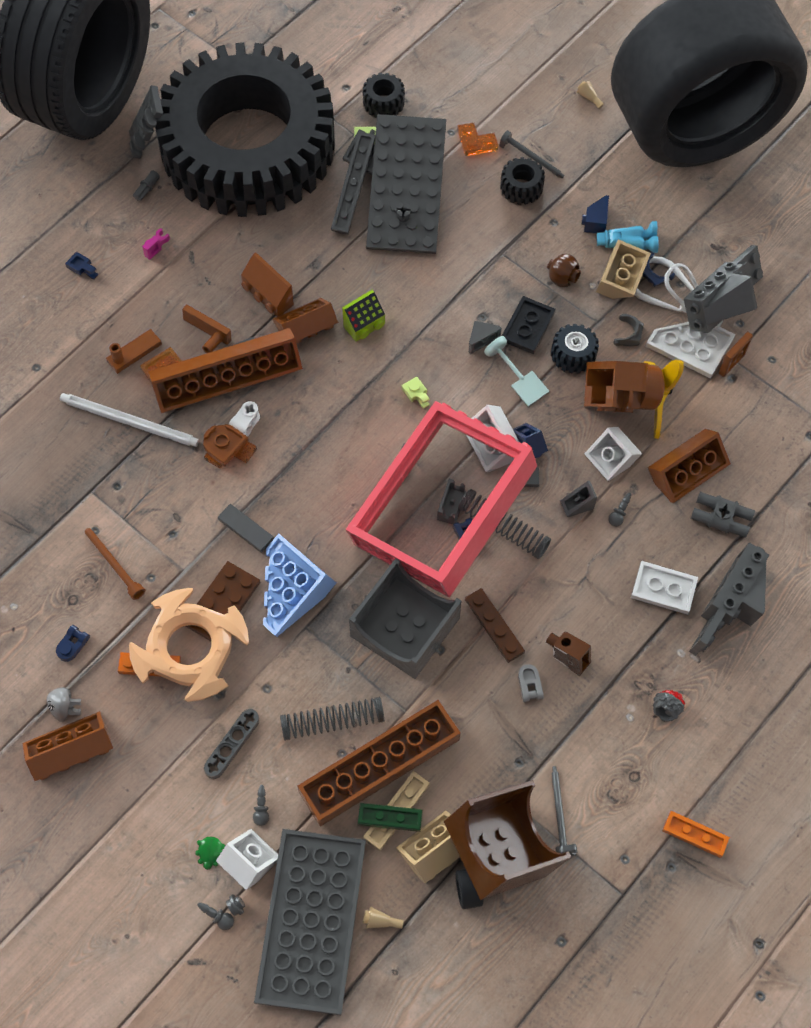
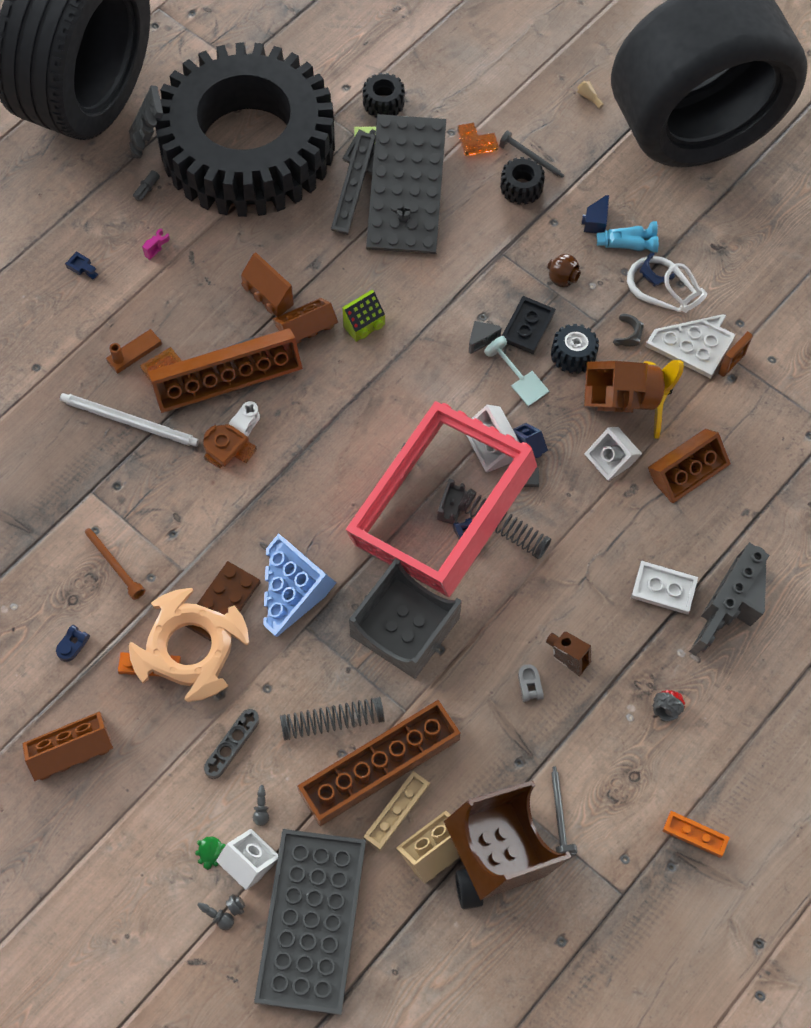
light grey piece [46,687,81,722] -> none
dark orange piece [182,304,232,353] -> none
dark grey tile [218,504,274,553] -> none
dark green tile [358,803,423,832] -> none
tan cone [363,907,404,929] -> none
yellowish green plate [402,377,430,409] -> none
reddish brown plate [465,588,525,663] -> none
dark grey slope [560,481,597,517] -> none
tan slope [596,239,651,299] -> none
dark grey bar [608,493,631,527] -> none
dark grey wedge [683,245,763,333] -> none
dark grey pin [691,491,755,538] -> none

